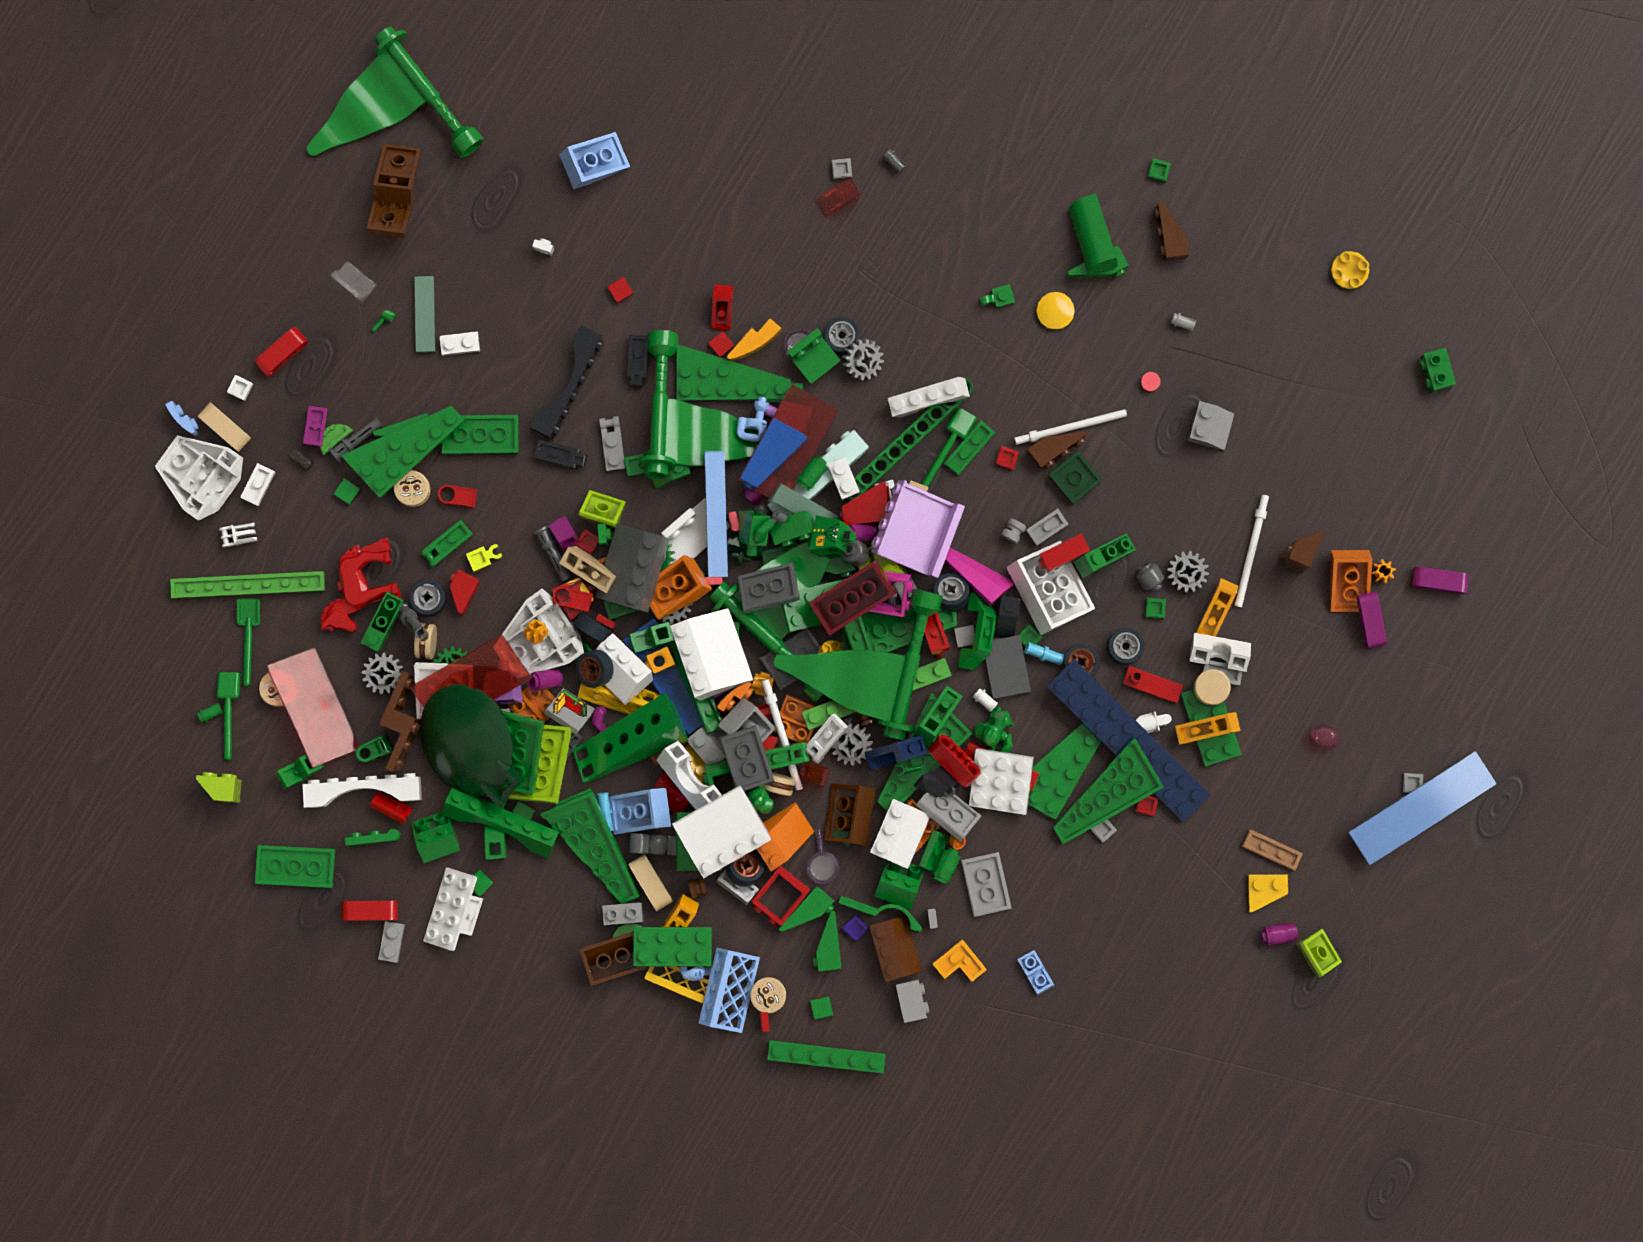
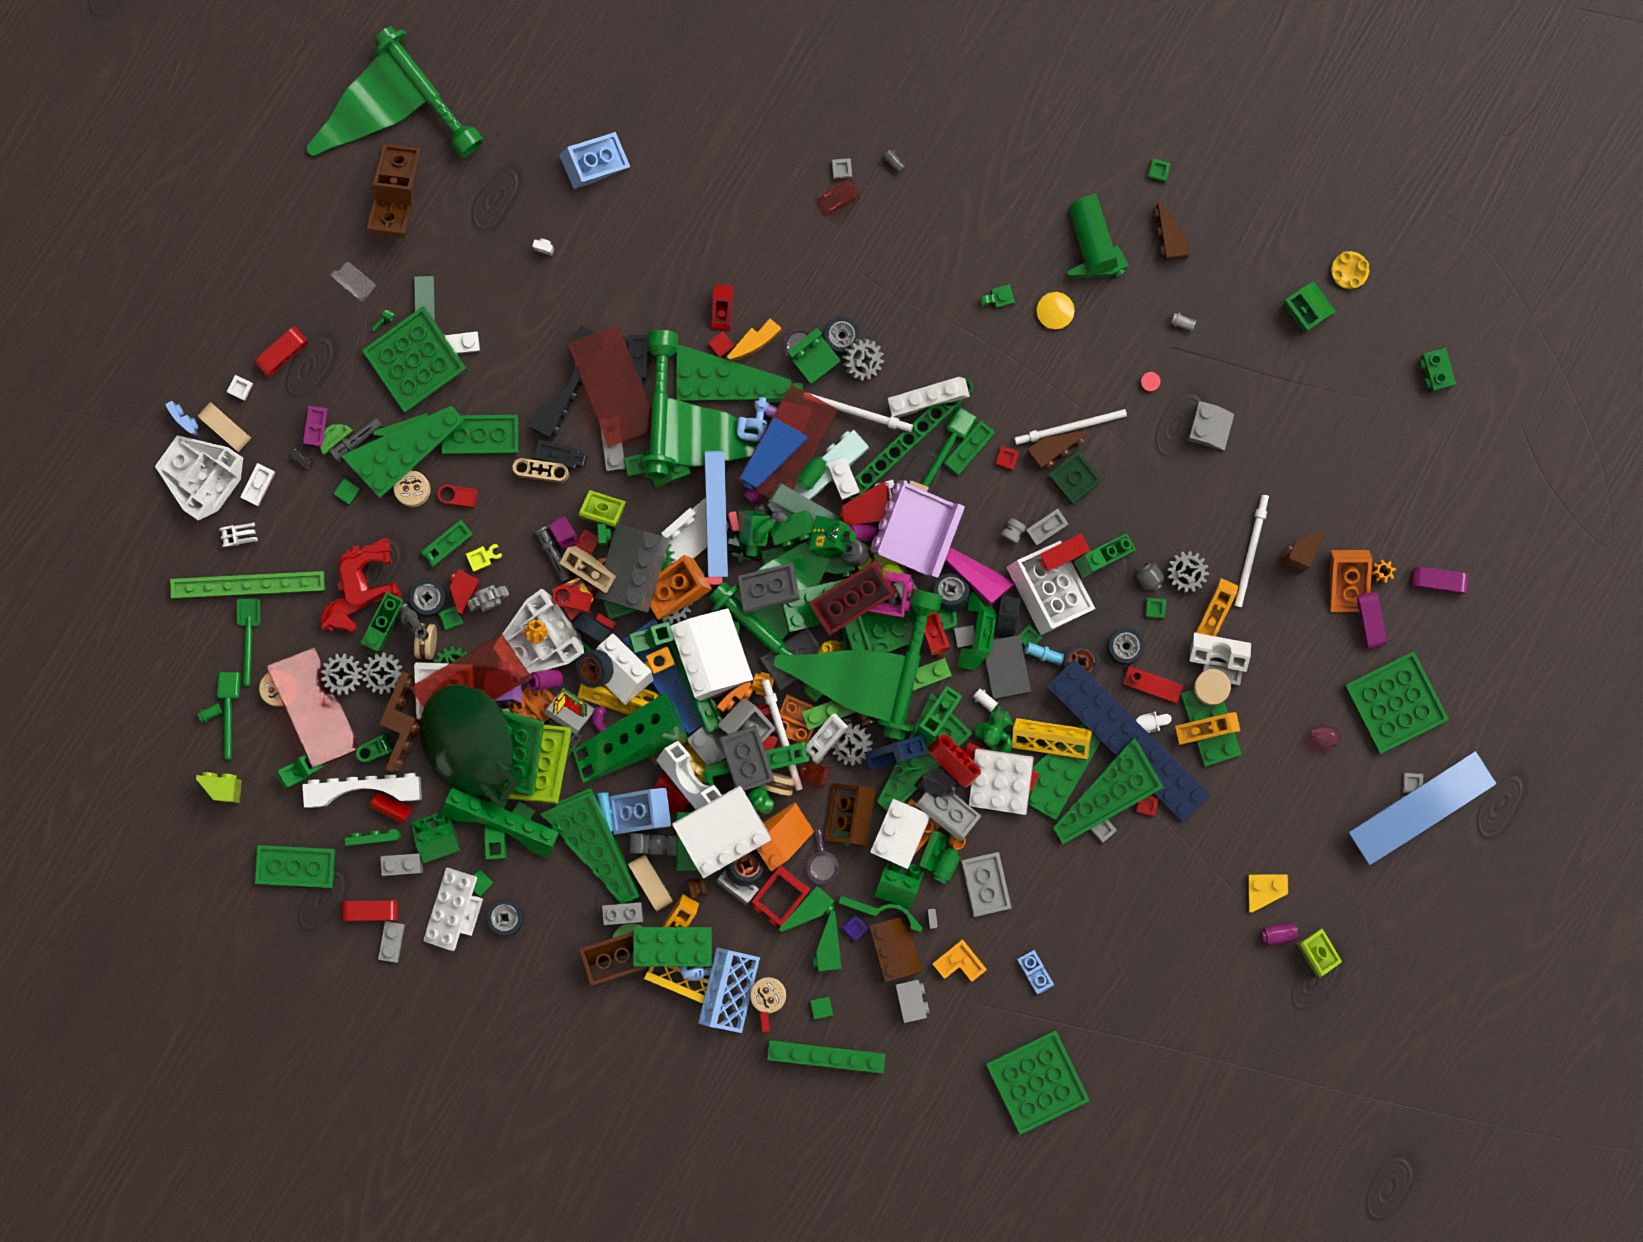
red tile [607,277,634,303] -> none
medium nougat tile [1242,829,1303,871] -> none
none -> light grey gear [321,654,363,696]
none -> green plate [362,306,467,413]
none -> light grey brick [381,854,423,876]
none -> green tile [439,606,464,631]
none -> light grey gear [467,585,509,612]
none -> wheel [486,899,524,936]
none -> tan beam [513,458,569,483]
none -> clear red piece [568,325,652,447]
none -> white bar [803,392,913,432]
none -> green plate [986,1030,1090,1135]
none -> yellow fence [1012,718,1092,759]
none -> green slope [1283,281,1336,334]
none -> green plate [1345,651,1449,754]

